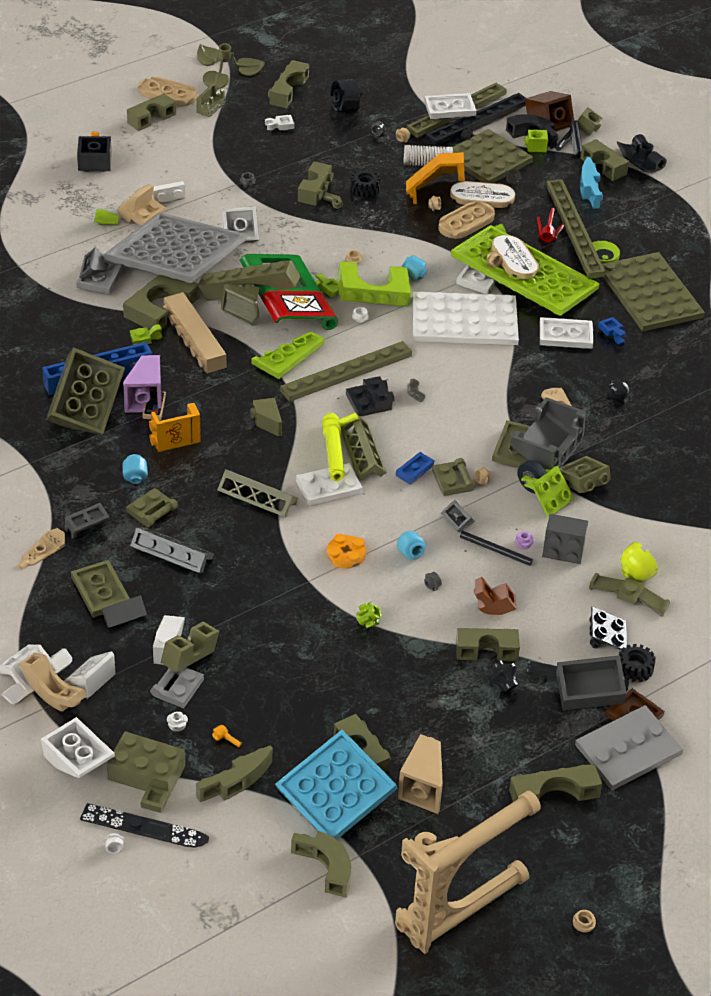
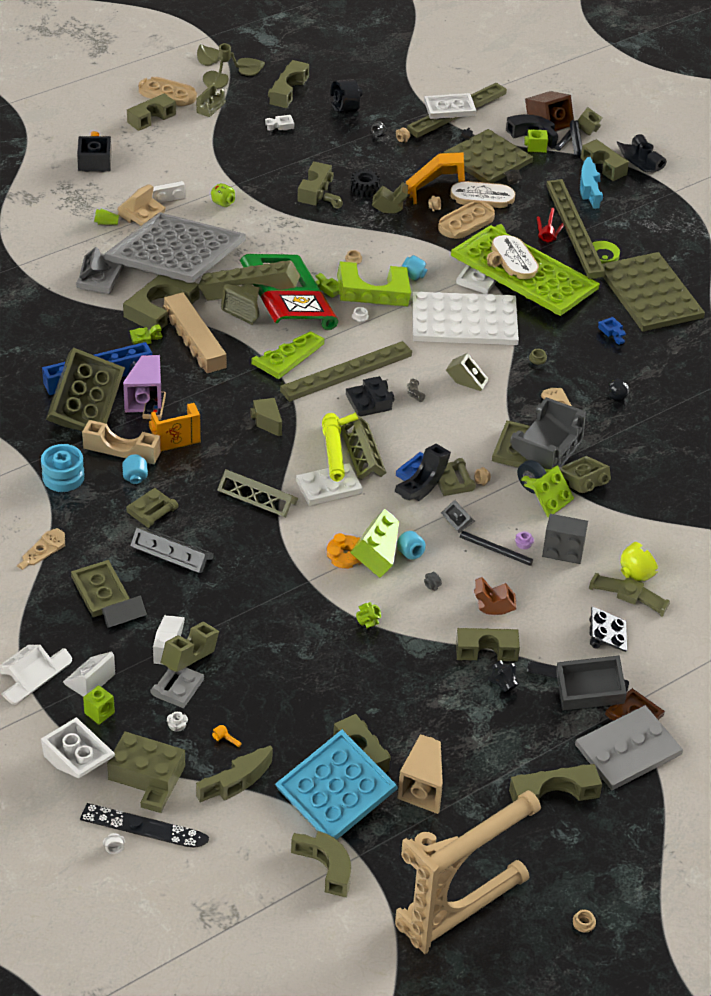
tan arch [19,653,87,711] -> none
dark grey hinge [65,503,110,539] -> none
white slope [222,207,259,241] -> none
dark grey plate [240,172,256,187] -> none
white piece [404,145,453,166] -> none
black plate [426,93,526,146] -> none
white plate [540,317,593,349] -> none
black tyre [619,644,656,682] -> none
none -> medium azure wheel [41,444,84,492]
none -> tan arch [82,420,161,464]
none -> lime brick [83,685,115,724]
none -> lime head [211,183,235,207]
none -> lime wedge [350,509,399,578]
none -> olive brick [372,182,408,213]
none -> black arch [394,443,451,501]
none -> olive slope [446,353,489,391]
none -> olive plate [529,349,547,365]

